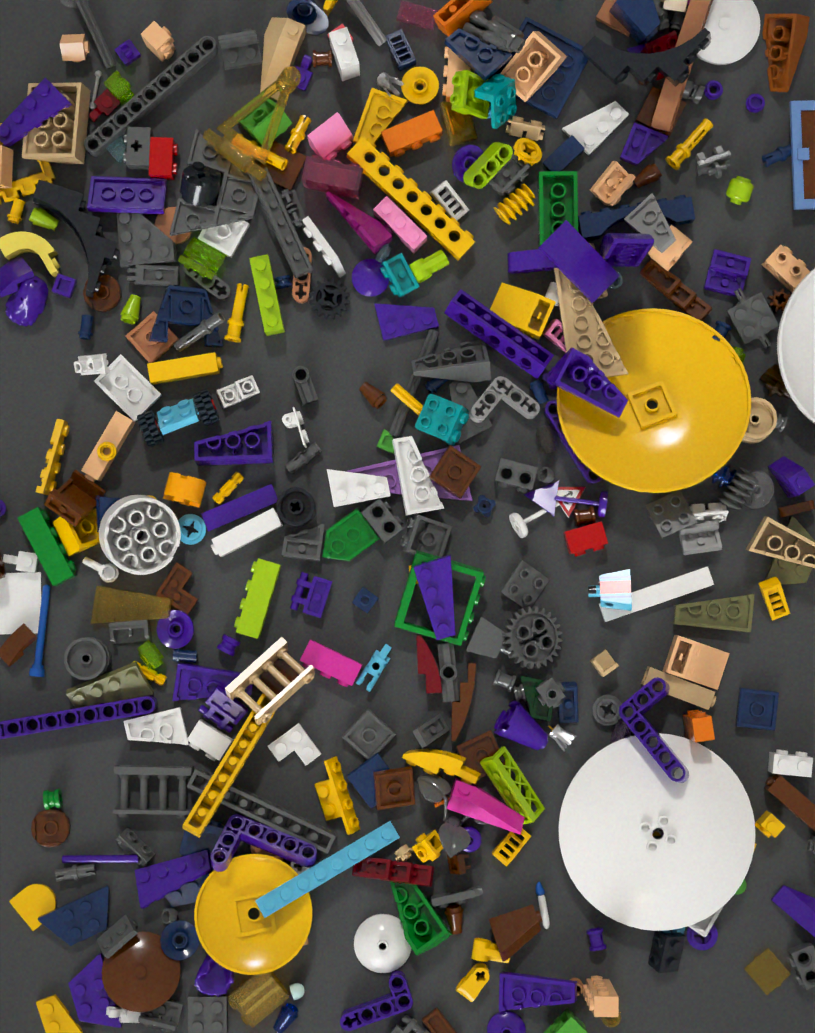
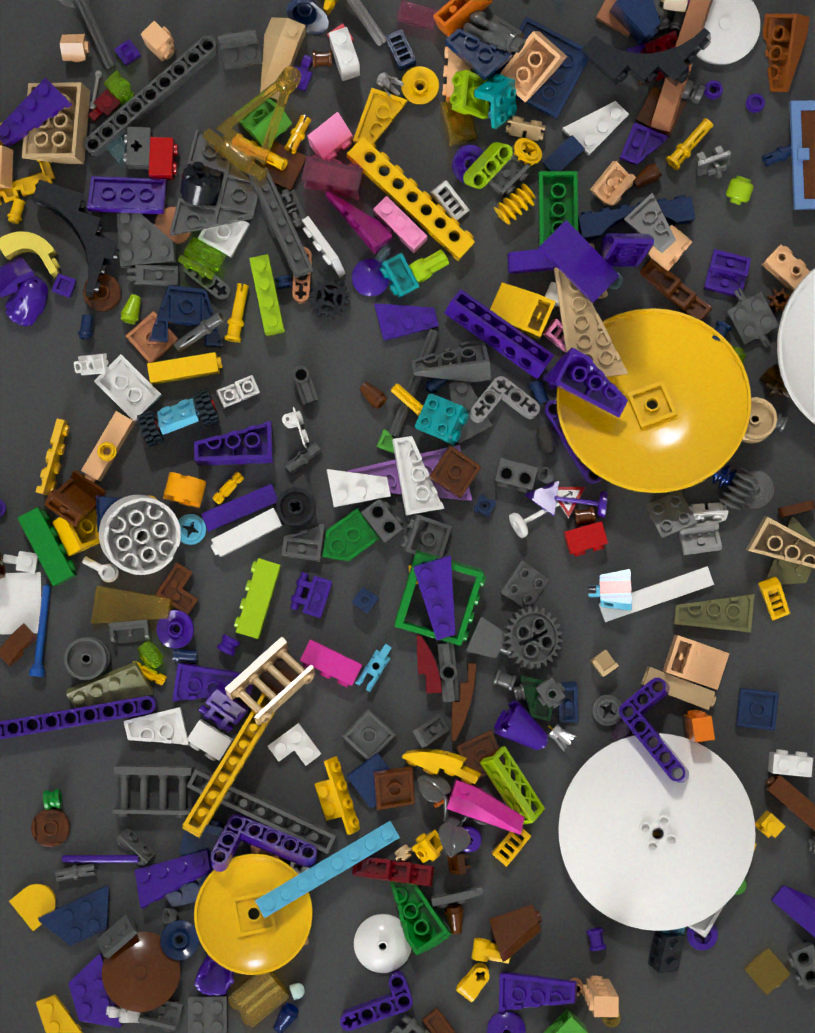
lime cone [29,207,59,231] -> none
orange brick [381,110,443,157] -> none
white piece [535,882,550,929] -> none
dark purple slope [767,456,815,498] -> none

